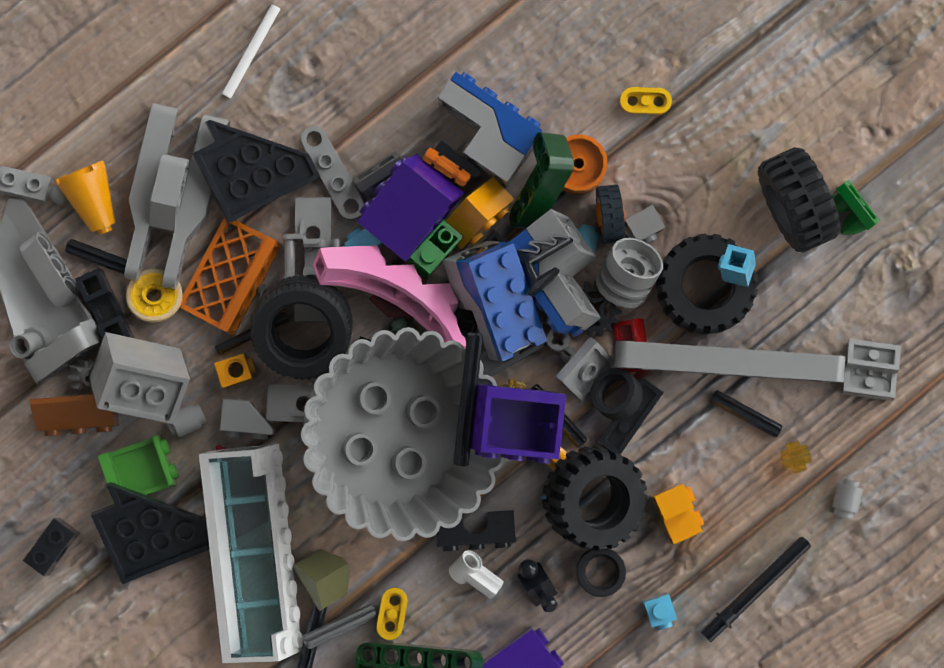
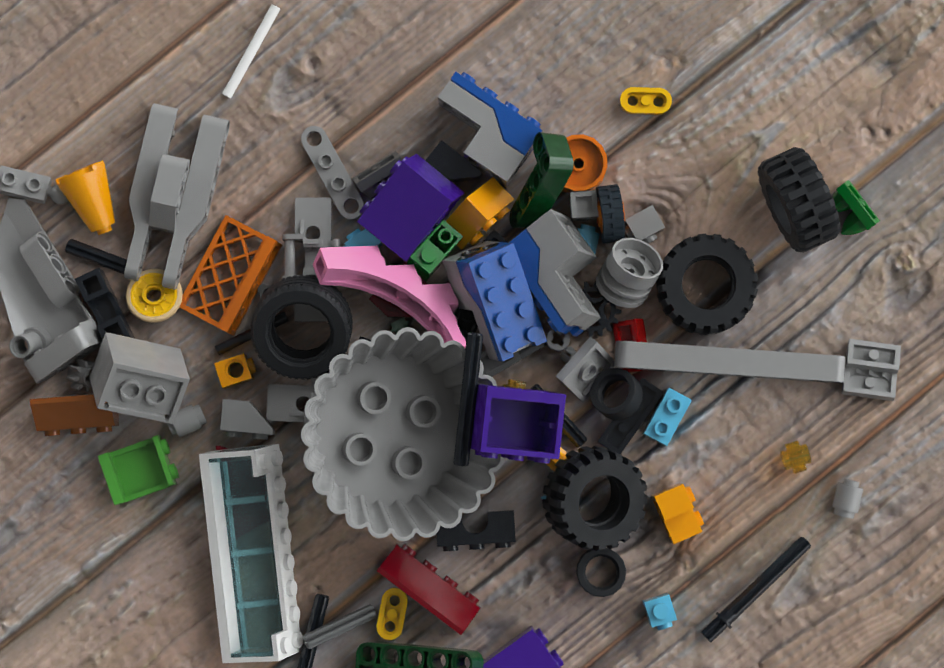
black brick [23,517,80,576] -> none
black wing [91,482,209,584] -> none
black wing [192,120,320,223] -> none
olive slope [293,549,350,611] -> none
orange axle [422,148,471,186] -> none
white piece [449,550,504,599] -> none
black piece [516,235,573,297] -> none
black piece [517,559,558,612] -> none
black axle [710,390,783,437] -> none
medium azure brick [718,244,756,287] -> none
none -> dark red slope [377,543,481,635]
none -> light grey brick [569,190,598,221]
none -> medium azure brick [642,388,692,446]

